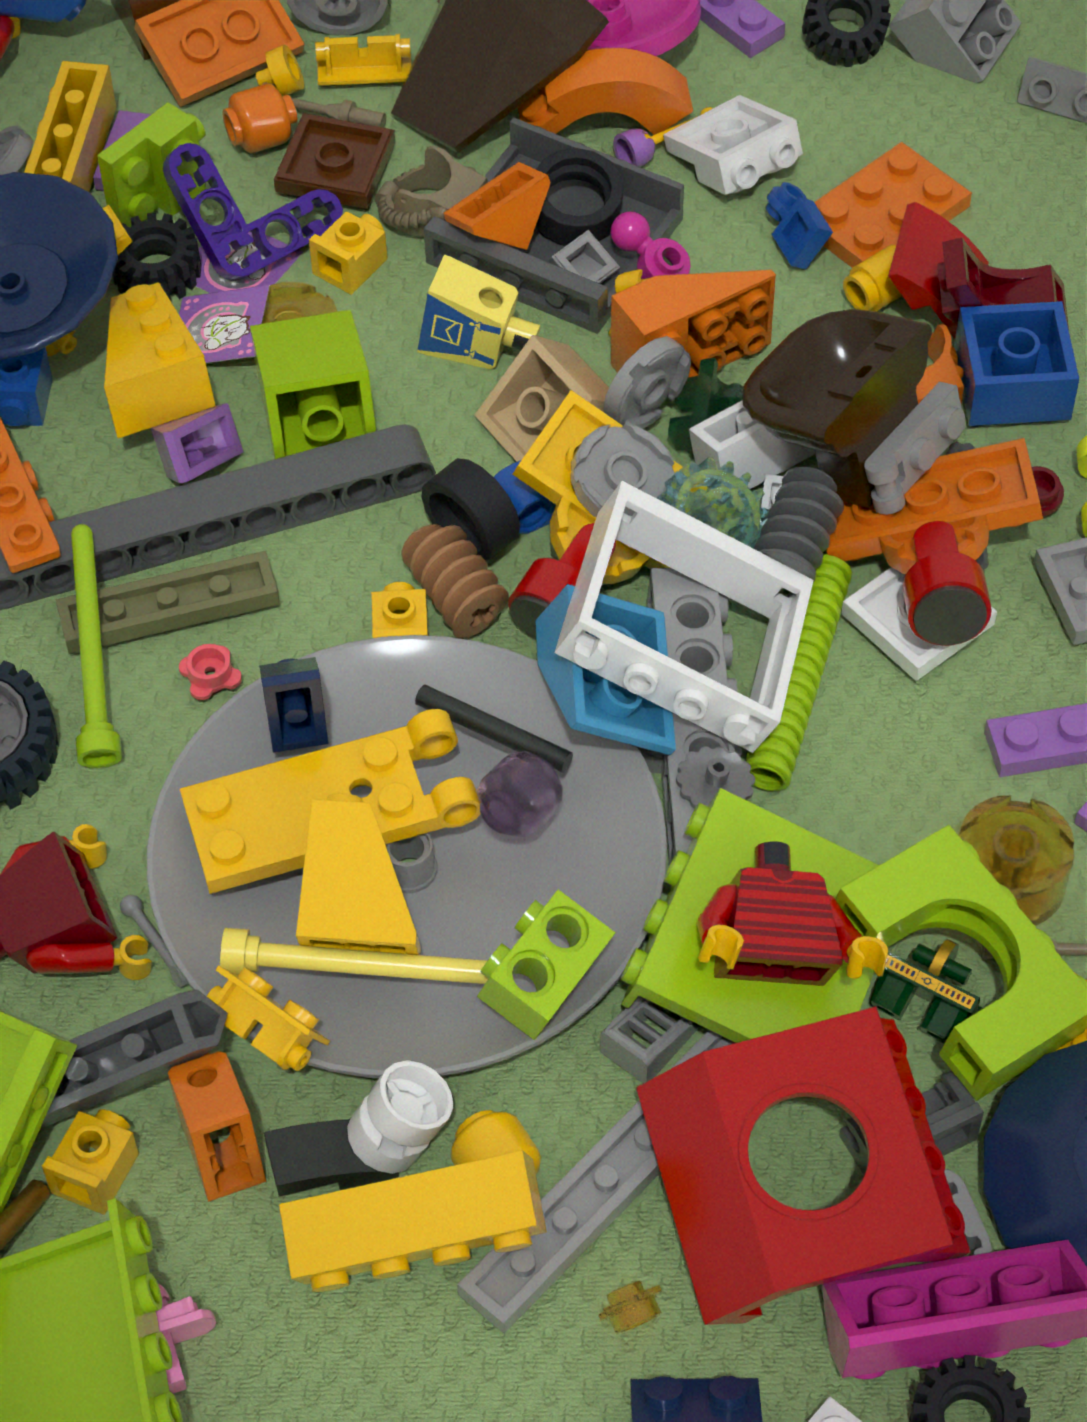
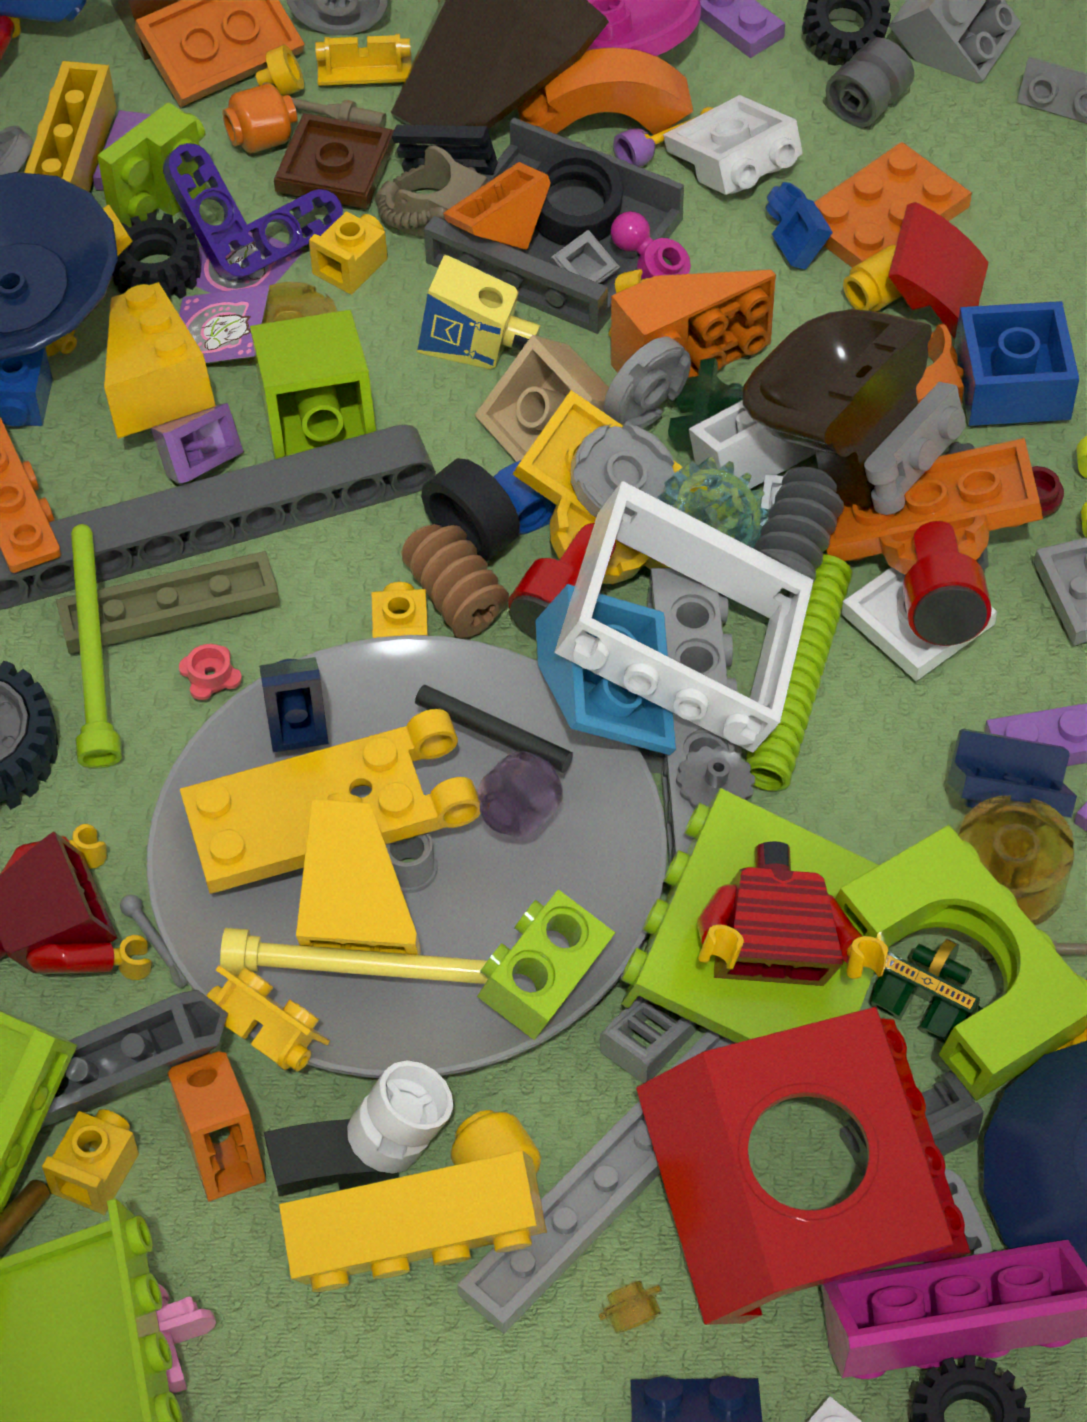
dark red arch [937,238,1069,330] -> none
none -> black tile [392,124,498,174]
none -> flat silver wheel [825,37,915,127]
none -> dark blue bracket [947,729,1077,822]

